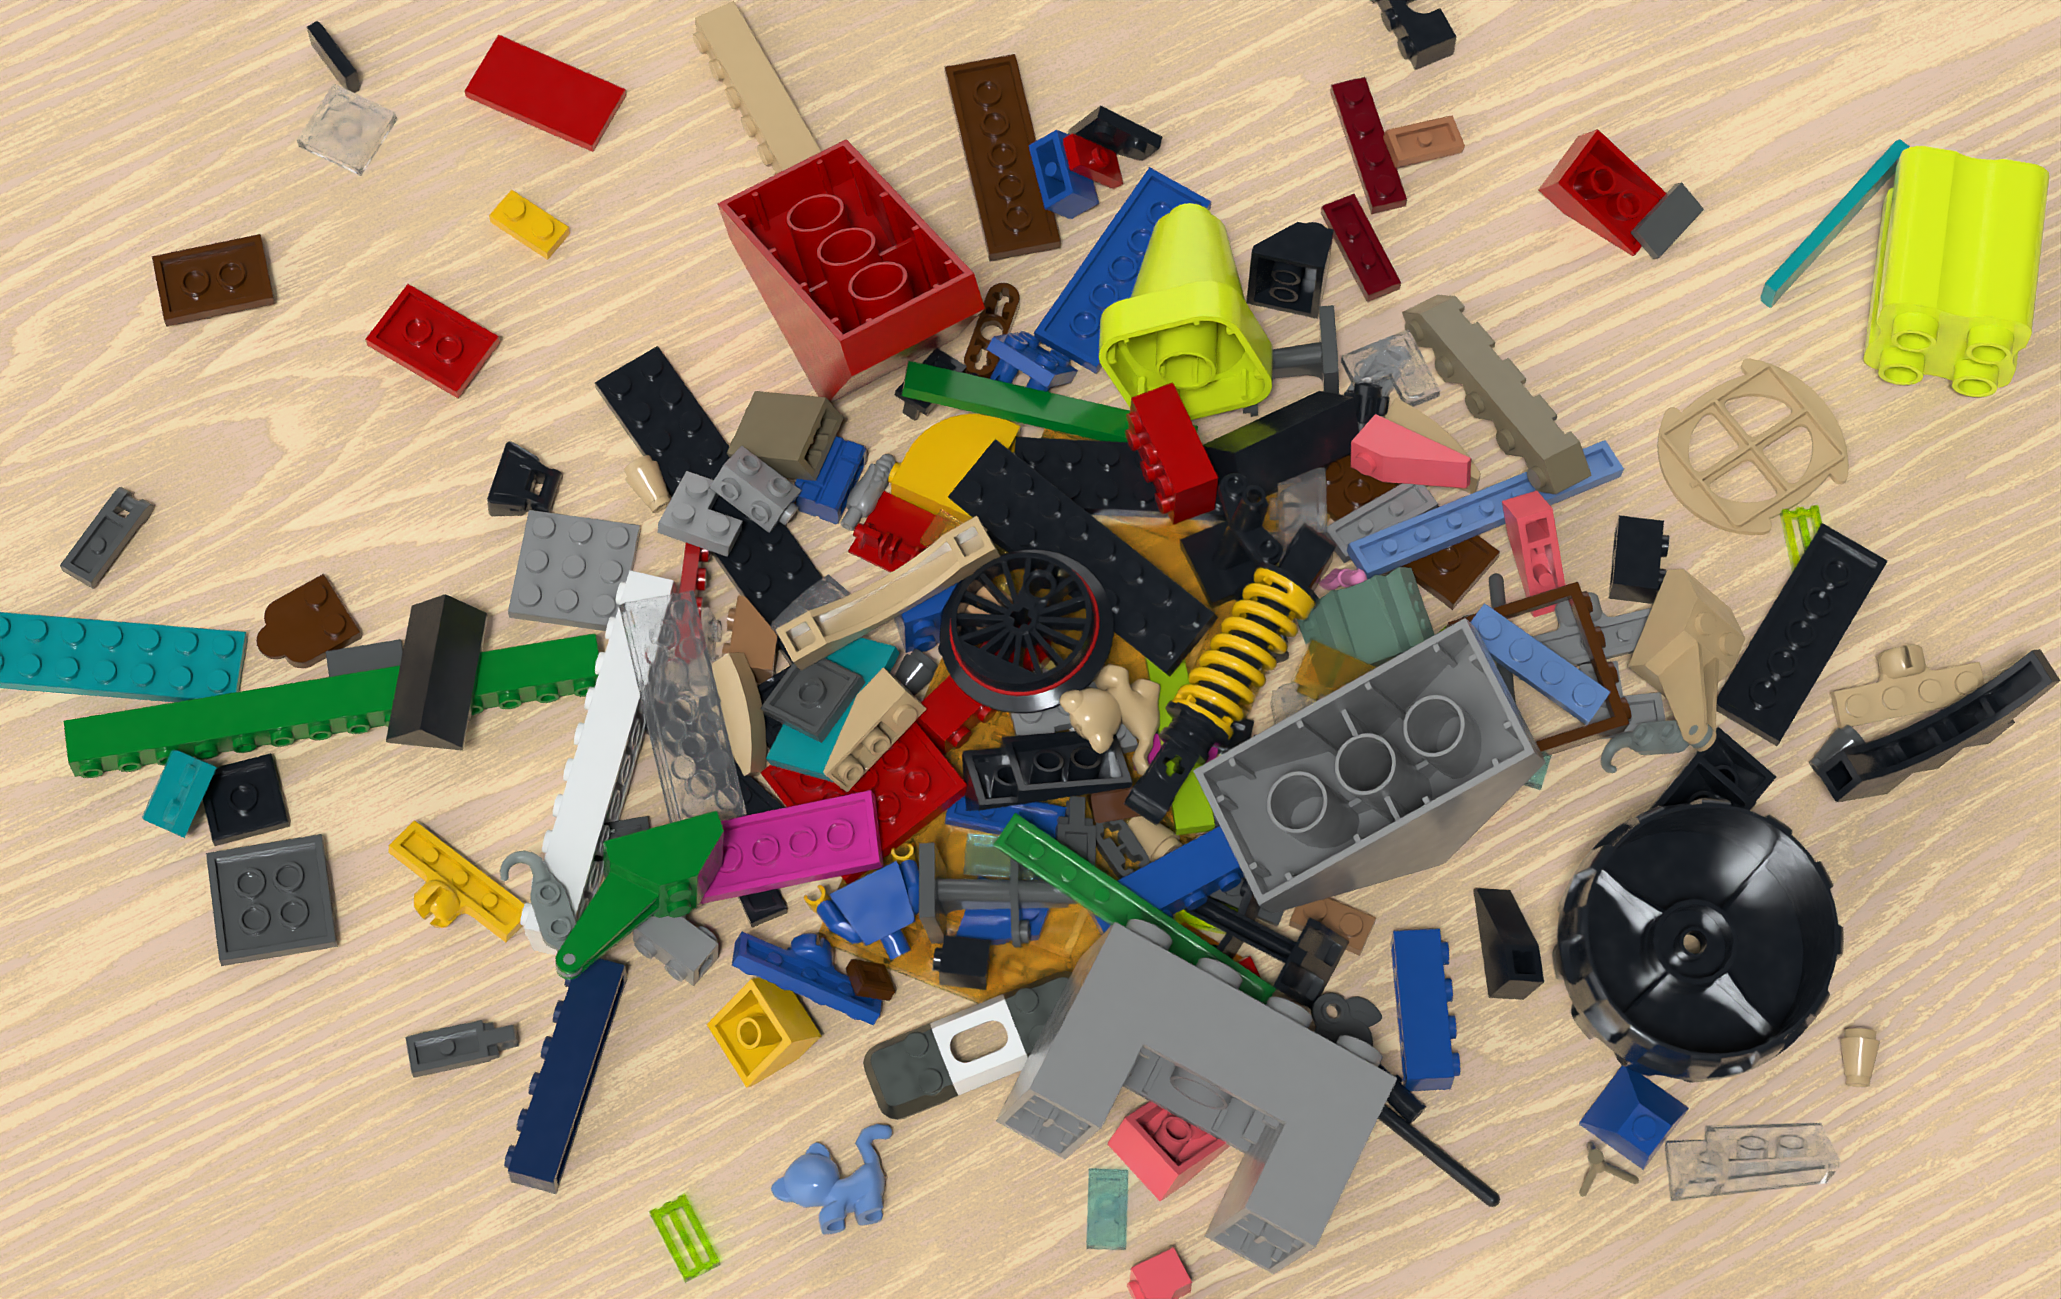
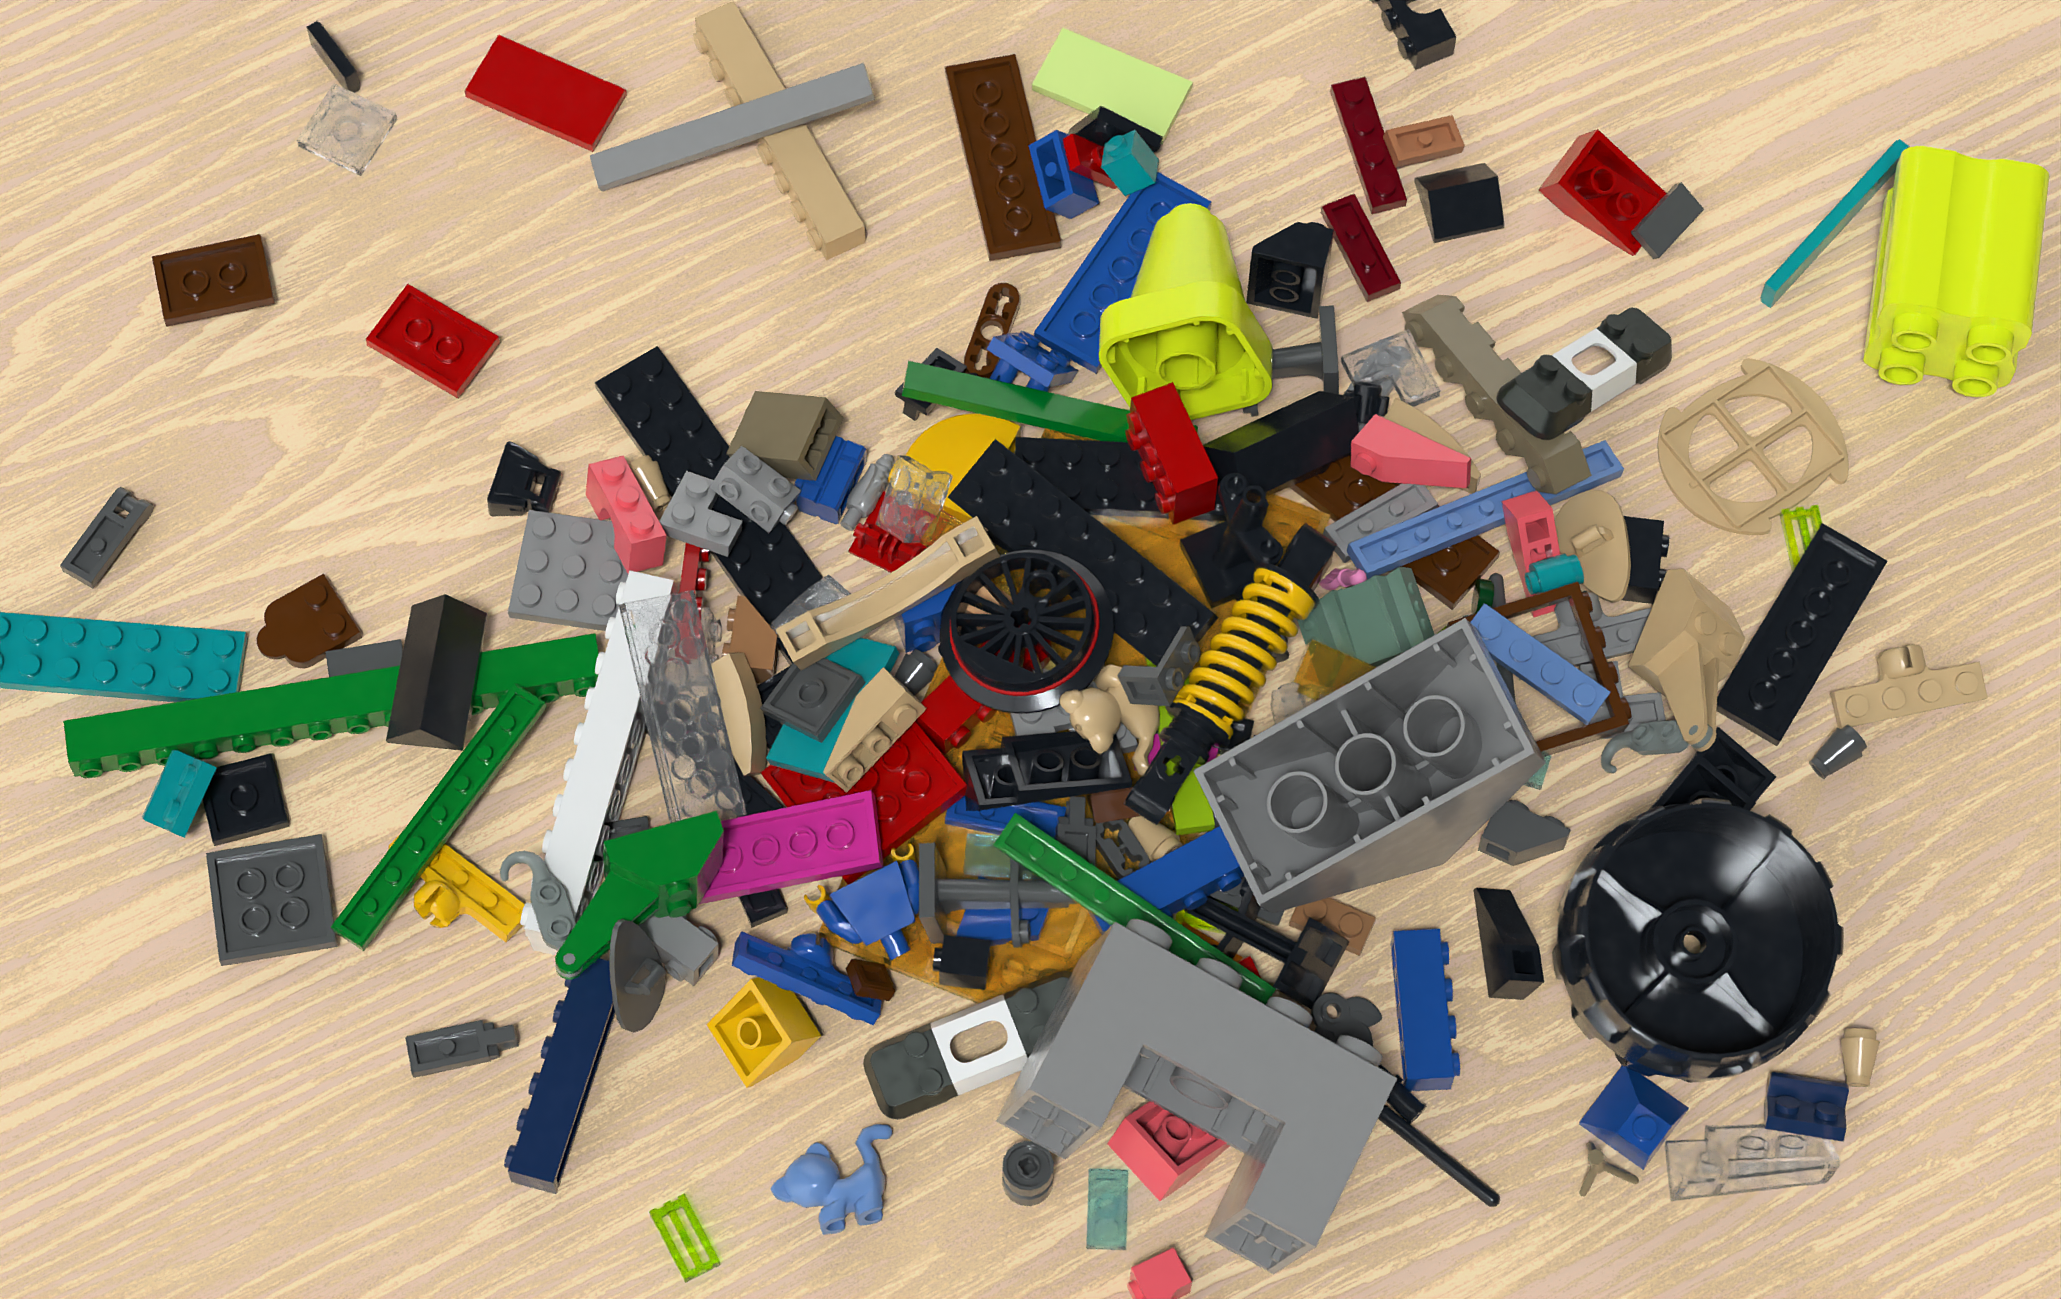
yellow plate [489,189,570,260] -> none
red slope [718,139,985,403] -> none
clear slope [1269,468,1327,566] -> none
black arch [1816,649,2061,803] -> none
none -> green tile [331,683,547,951]
none -> coral arch [586,456,667,574]
none -> light grey tile [590,63,875,192]
none -> dark grey shield [609,919,666,1033]
none -> clear bracket [876,455,953,543]
none -> dark grey wheel [1002,1141,1054,1206]
none -> yellowish green tile [1032,28,1193,145]
none -> teal brick [1101,130,1159,196]
none -> dark grey bracket [1118,626,1201,706]
none -> black slope [1414,163,1504,243]
none -> dark green tile [1472,579,1494,615]
none -> dark grey slope [1478,800,1571,866]
none -> pearl dark grey piece [1496,307,1672,440]
none -> teal brick [1525,553,1584,595]
none -> tan shield [1555,490,1631,603]
none -> dark blue bracket [1764,1072,1849,1142]

